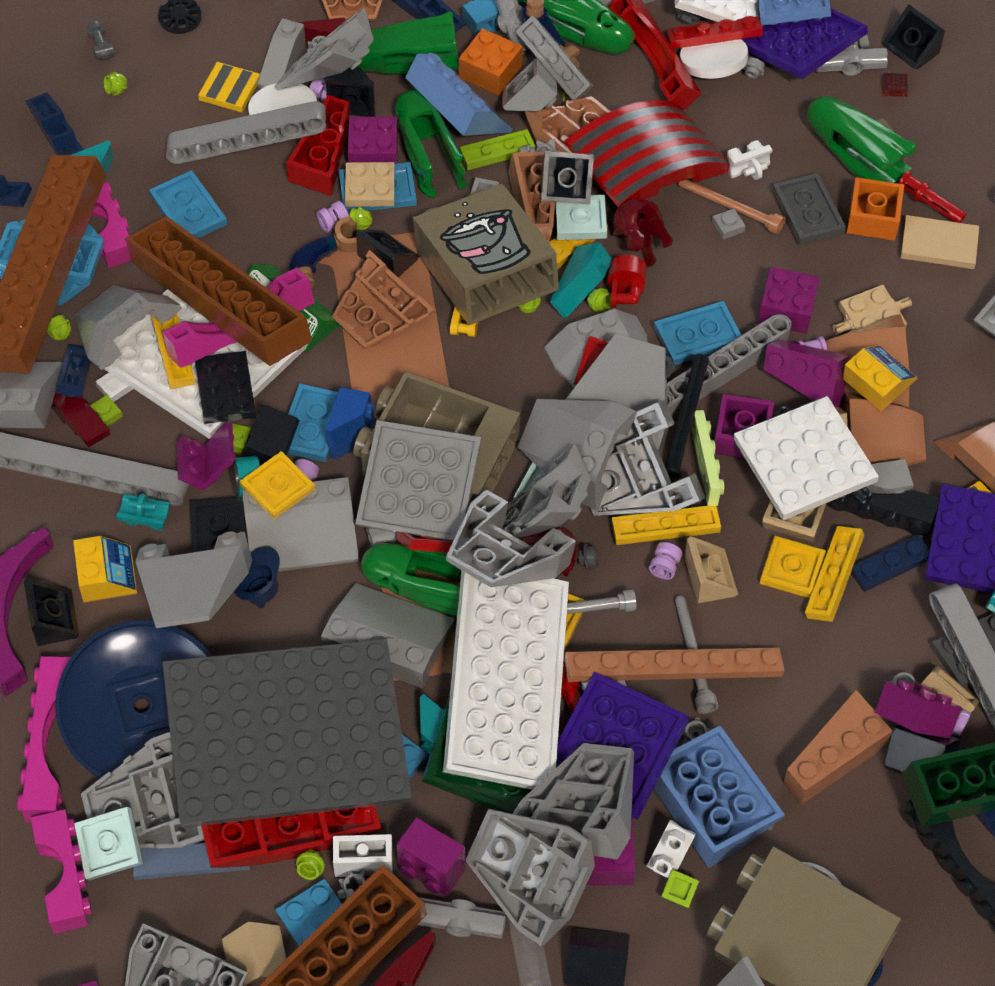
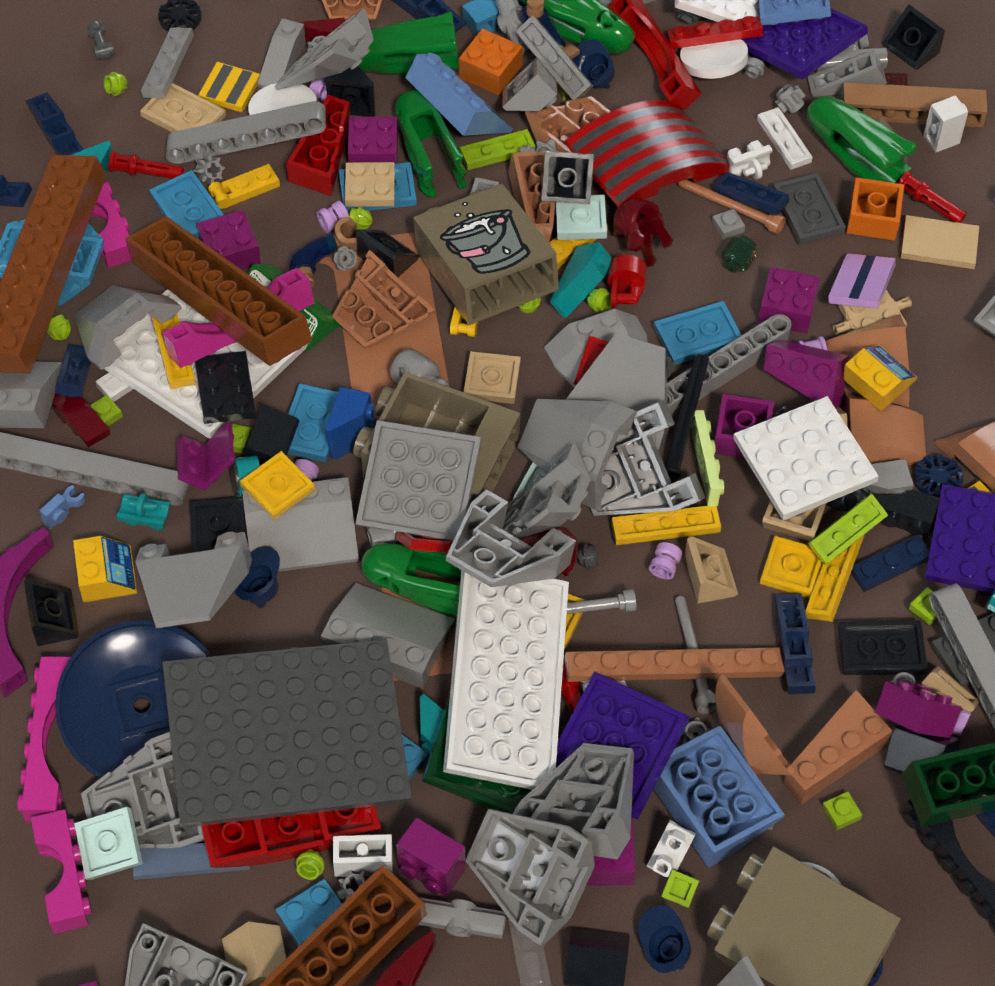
none -> medium blue plate [39,485,86,530]
none -> red pin [108,151,184,179]
none -> tan tile [140,83,226,132]
none -> light grey plate [141,27,194,98]
none -> light grey gear [193,154,225,185]
none -> magenta brick [196,210,261,270]
none -> yellow plate [208,164,280,209]
none -> light grey plate [333,246,357,271]
none -> light grey piece [390,349,450,387]
none -> tan plate [464,351,521,404]
none -> dark blue piece [572,39,615,89]
none -> dark blue piece [638,905,691,973]
none -> dark blue plate [714,172,789,216]
none -> nougat wedge [715,674,795,775]
none -> clear green head [721,235,758,273]
none -> white tile [757,107,812,170]
none -> dark blue slope [774,593,816,694]
none -> light grey gear [775,84,806,114]
none -> light grey slope [808,50,887,97]
none -> lime plate [808,494,888,564]
none -> lime plate [822,792,862,831]
none -> lavender tile [828,253,896,309]
none -> black plate [838,620,928,675]
none -> medium nougat brick [841,82,987,127]
none -> lime plate [909,587,937,625]
none -> dark blue wheel [914,454,963,498]
none -> white brick [923,95,968,153]

